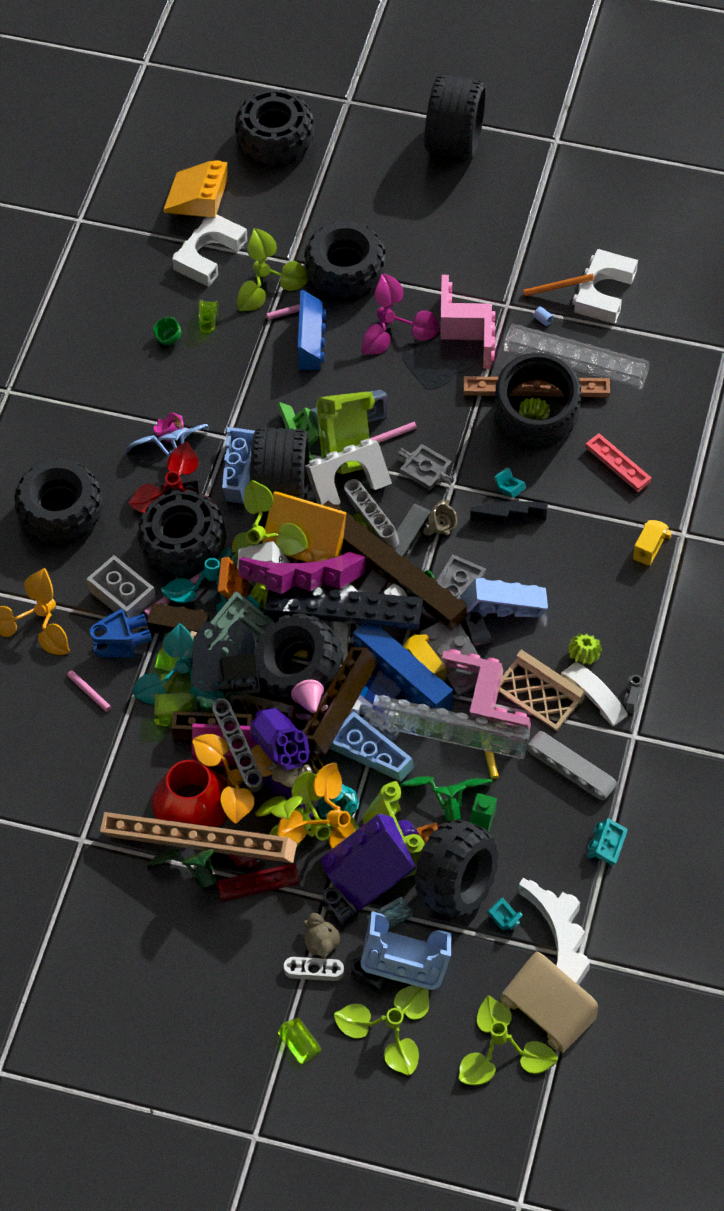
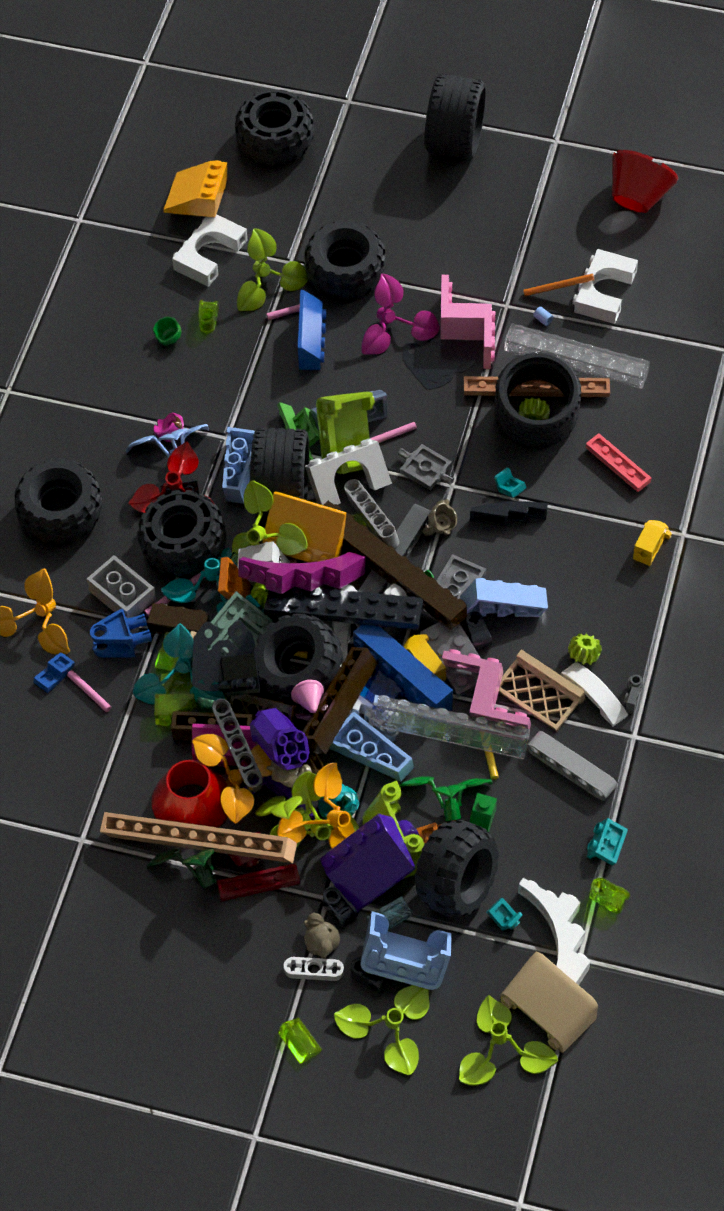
none -> blue slope [33,652,75,693]
none -> clear neon green piece [589,878,630,914]
none -> red cone [612,150,678,213]

